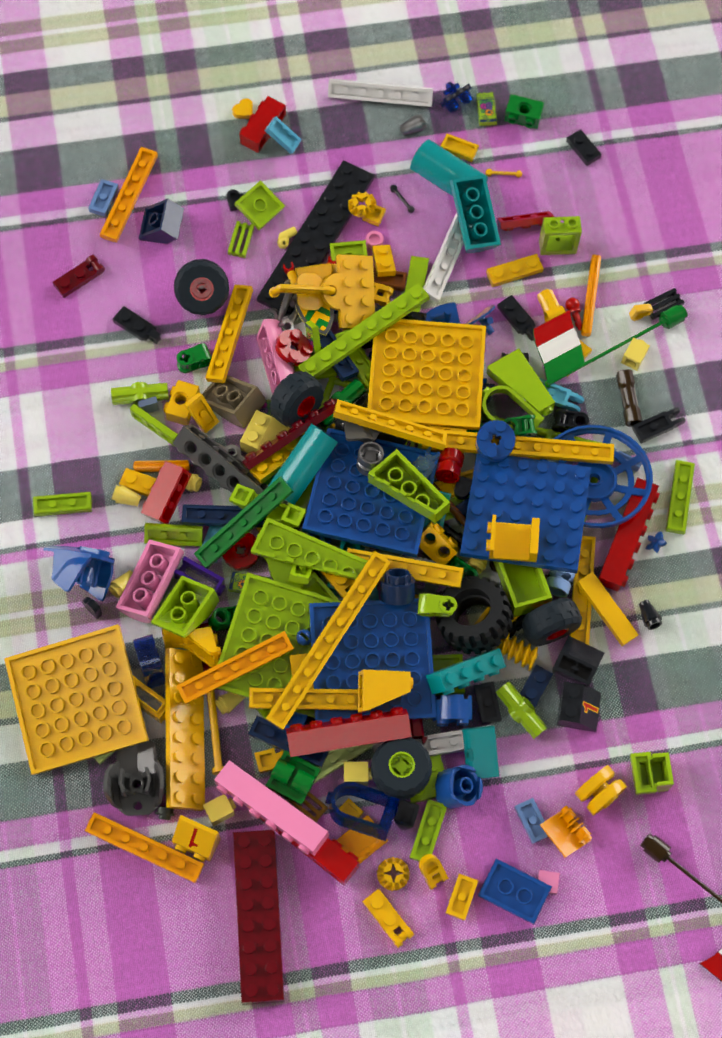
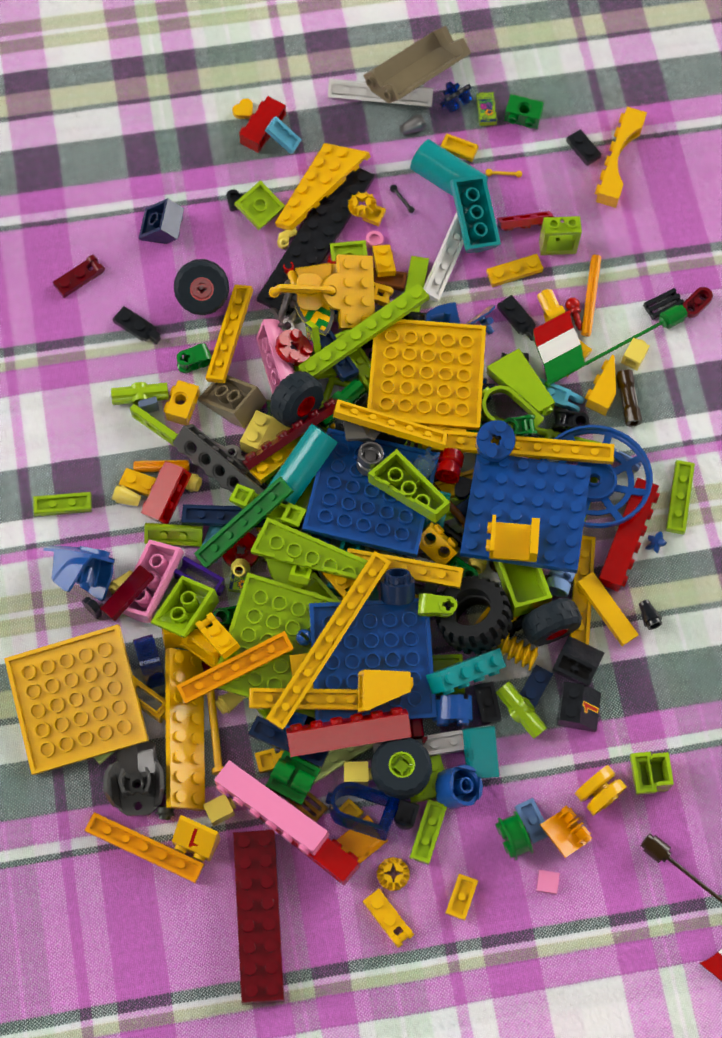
medium blue plate [88,179,119,217] -> none
light orange plate [100,147,158,243] -> none
yellow plate [185,392,219,434] -> none
lime tile [228,221,254,258] -> none
yellow plate [419,854,449,890] -> none
blue tile [478,859,552,925] -> none
yellow tile [629,304,653,321] -> none
black hinge [632,407,686,444] -> none
none -> dark red tile [100,565,155,621]
none -> yellow plate [195,612,241,660]
none -> light yellow cone [231,558,250,578]
none -> yellow wing [275,143,371,231]
none -> dark tan panel [363,26,471,104]
none -> green wheel [495,811,534,861]
none -> yellow slope [585,354,616,416]
none -> yellow arch [594,107,647,208]
none -> dark red plate [683,287,713,318]

